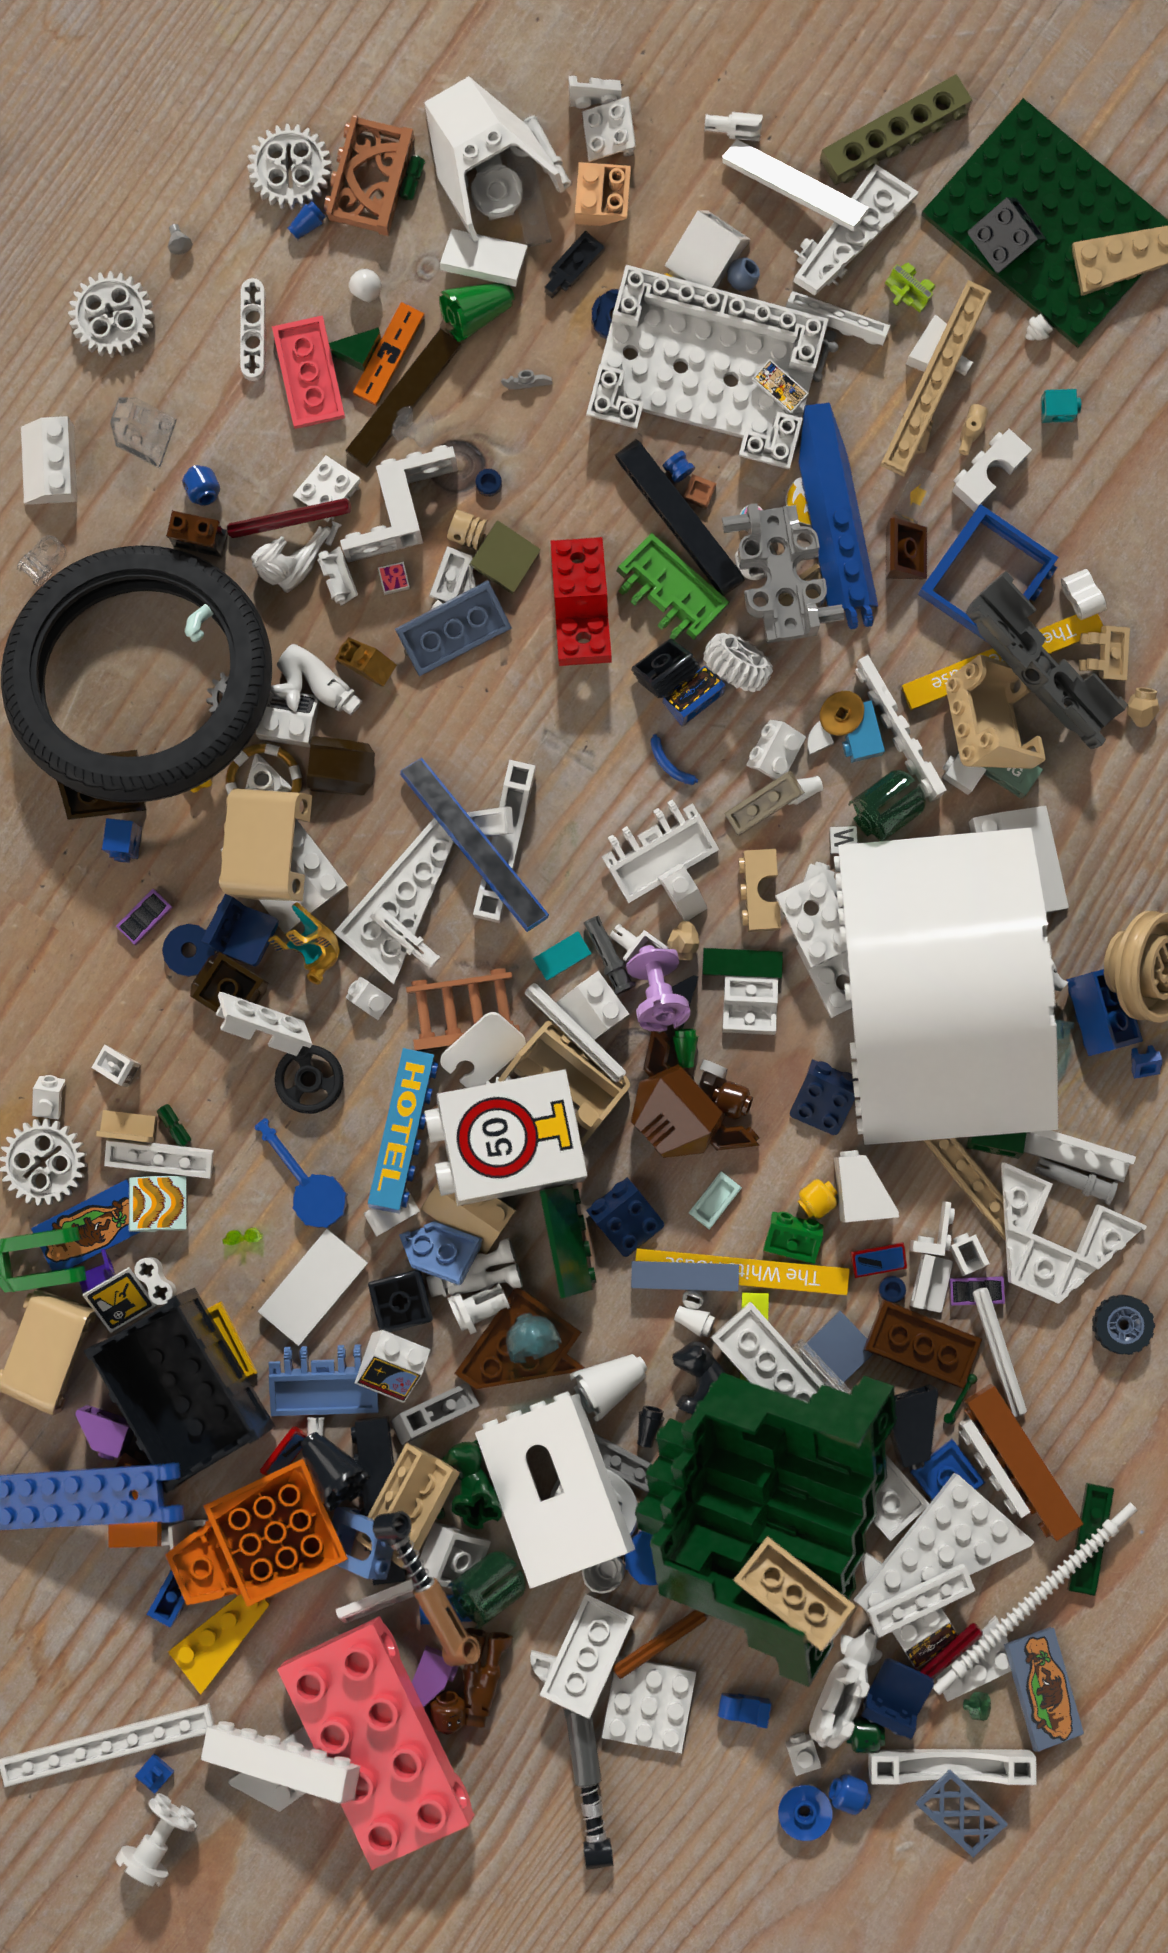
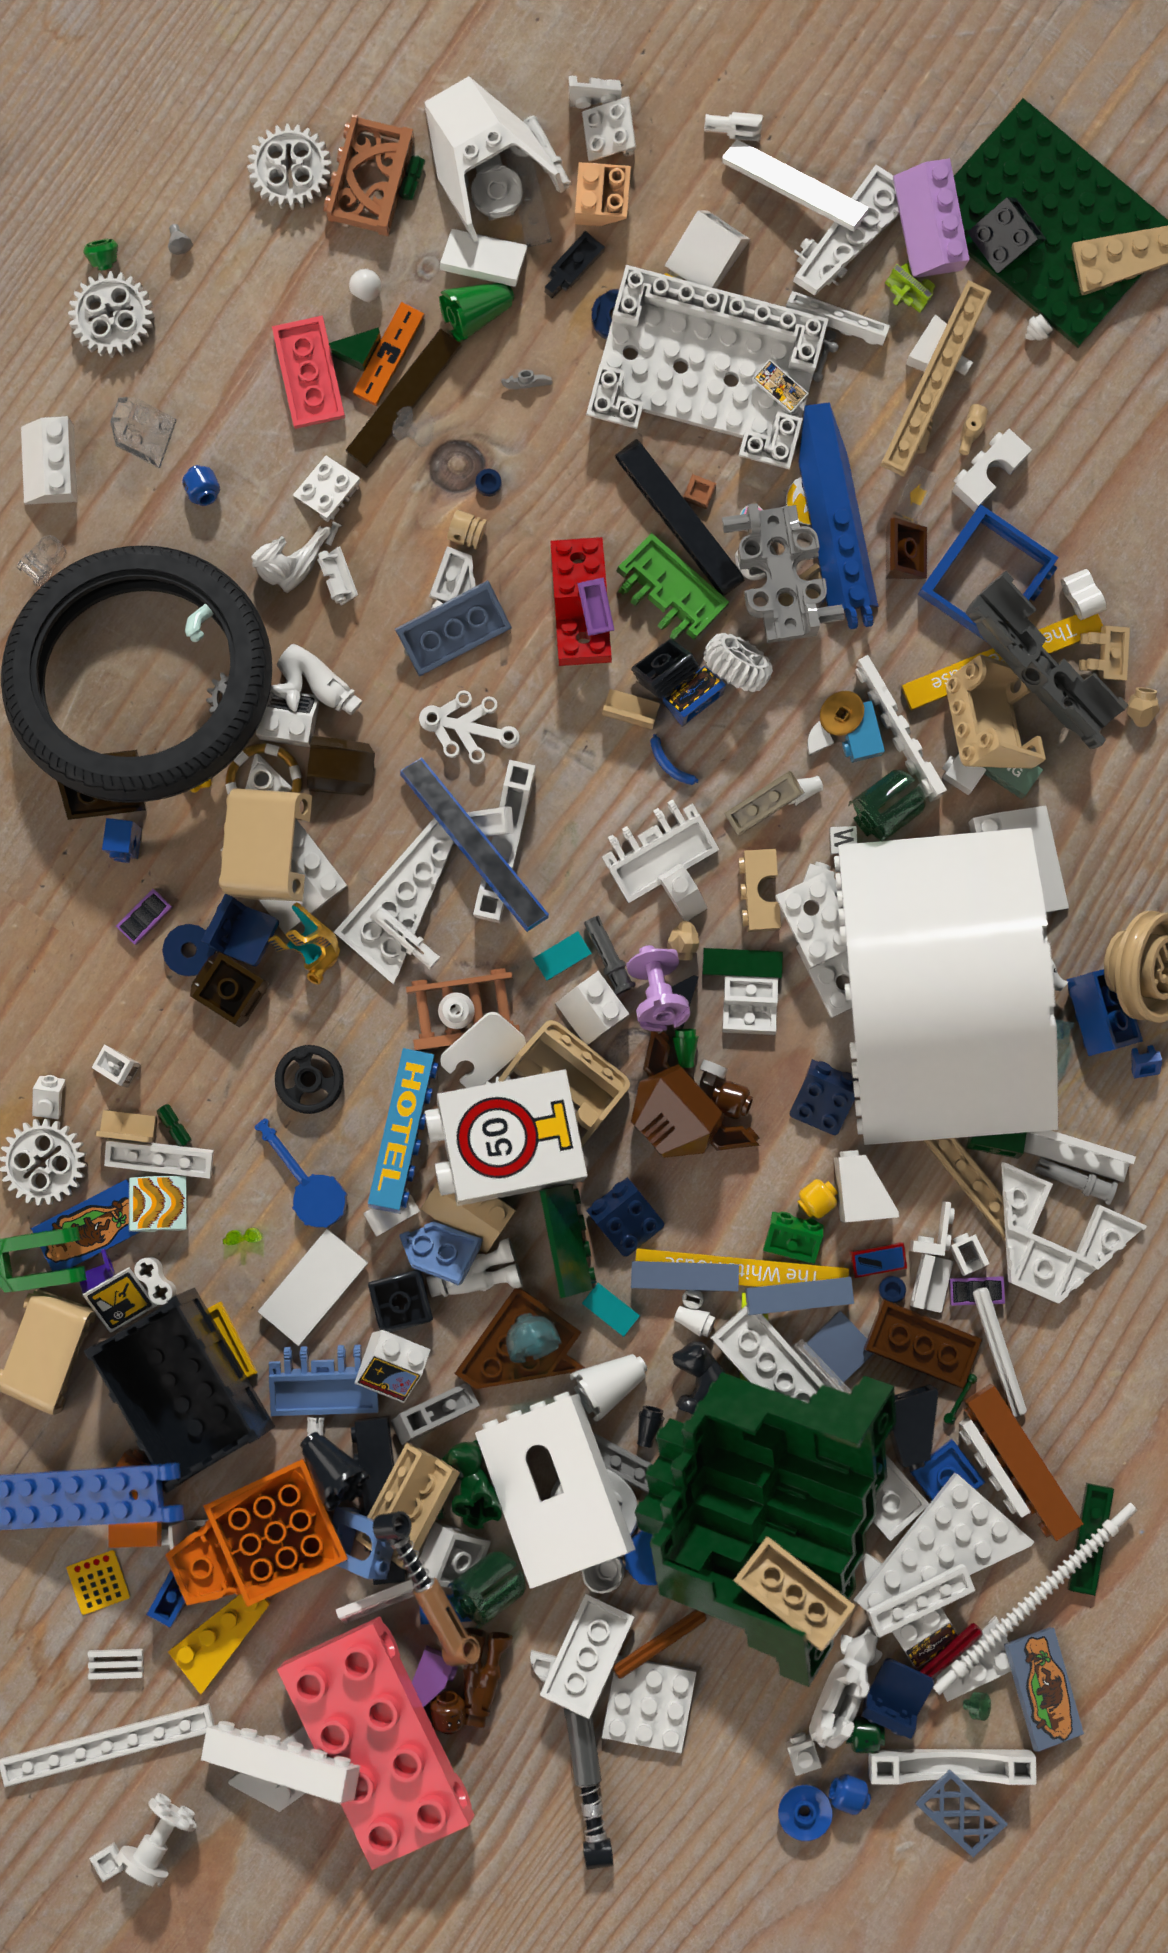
medium lavender slope [75,1405,134,1460] -> none
blue tile [135,1753,174,1794] -> none
reddish brown hips [166,510,228,557] -> none
white brick [216,992,312,1056] -> none
dark red axle [227,498,351,538] -> none
white beam [240,278,266,381] -> none
slope [259,1426,307,1476] -> none
blue cone [288,201,326,240] -> none
pearl gold slope [335,637,397,687] -> none
white bracket [340,445,458,562] -> none
white bracket [346,977,393,1020] -> none
tile [378,562,410,595] -> none
white piece [447,1283,510,1334] -> none
olive tile [469,520,541,594] -> none
white axle [525,983,626,1083] -> none
white bracket [609,924,669,963] -> none
blue wheel [662,451,695,483] -> none
light aqua tile [688,1171,742,1230] -> none
blue leg [718,1693,771,1729] -> none
sand blue piece [727,257,760,292] -> none
white bracket [747,720,806,780] -> none
olive brick [820,74,972,186] -> none
teal brick [1041,389,1081,423] -> none
black wheel [1092,1295,1155,1355] -> none
none -> yellow sticker [66,1550,130,1615]
none -> green cone [83,239,118,270]
none -> white tile [88,1649,144,1679]
none -> white tile [90,1842,128,1882]
none -> white plant [419,690,520,764]
none -> white cone [438,993,475,1029]
none -> medium lavender tile [577,578,615,636]
none -> teal tile [582,1282,640,1337]
none -> tan panel [602,689,660,730]
none -> sand blue tile [745,1277,854,1315]
none -> lavender slope [893,158,970,278]

